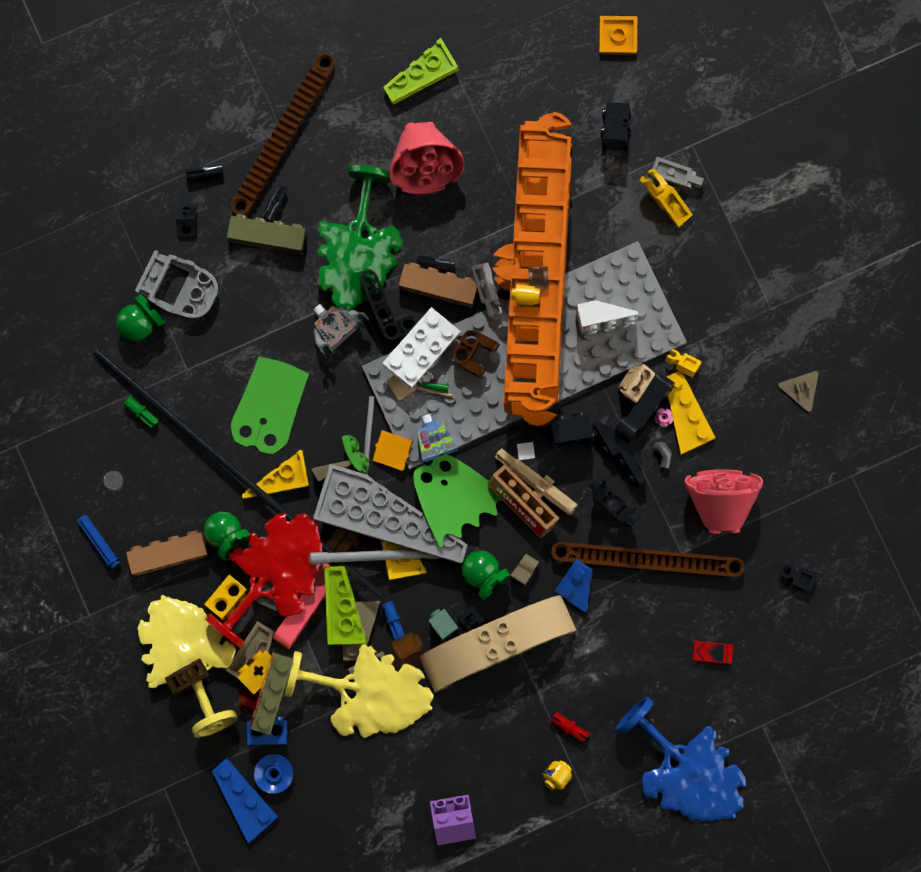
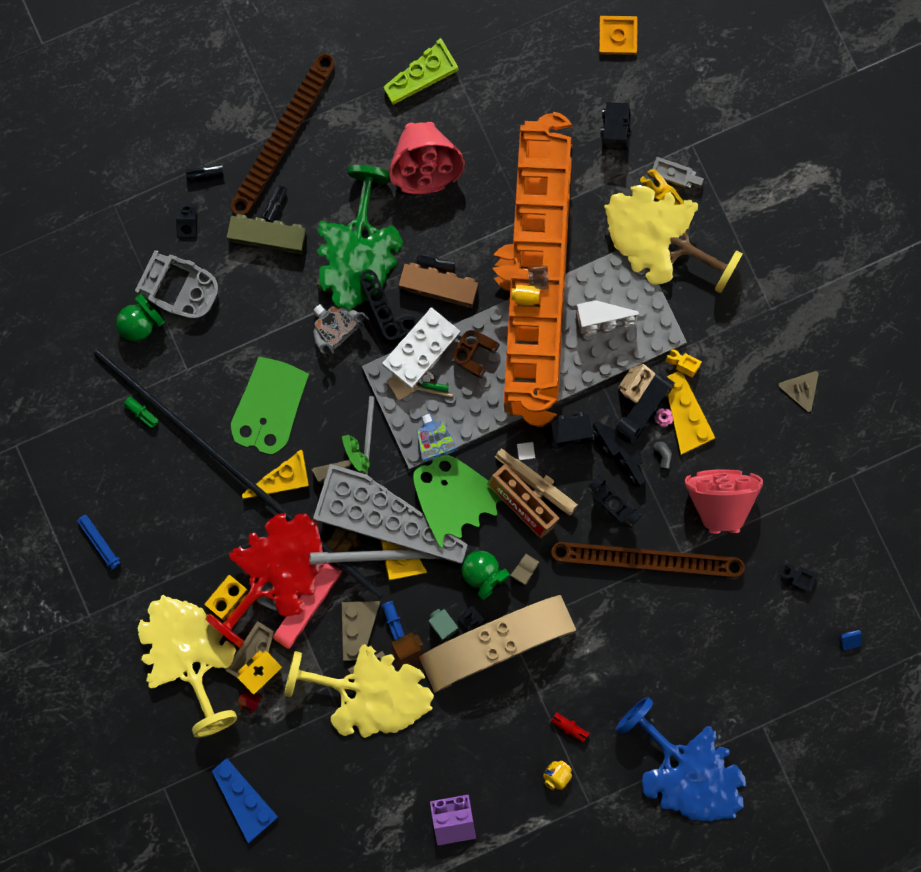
clear tile [104,471,124,491] -> none
medium nougat brick [126,531,209,577] -> none
dark brown slope [165,658,210,696] -> none
green tile [203,512,251,561] -> none
blue brick [247,717,288,746] -> none
olive brick [249,652,294,735] -> none
blue dish [254,754,293,794] -> none
lime wing [324,566,367,645] -> none
light orange piece [373,430,413,471] -> none
light grey hinge [472,263,502,316] -> none
blue wing [555,559,593,612] -> none
red tile [693,641,733,664] -> none
none -> light yellow plant [604,185,743,294]
none -> blue slope [839,630,862,650]

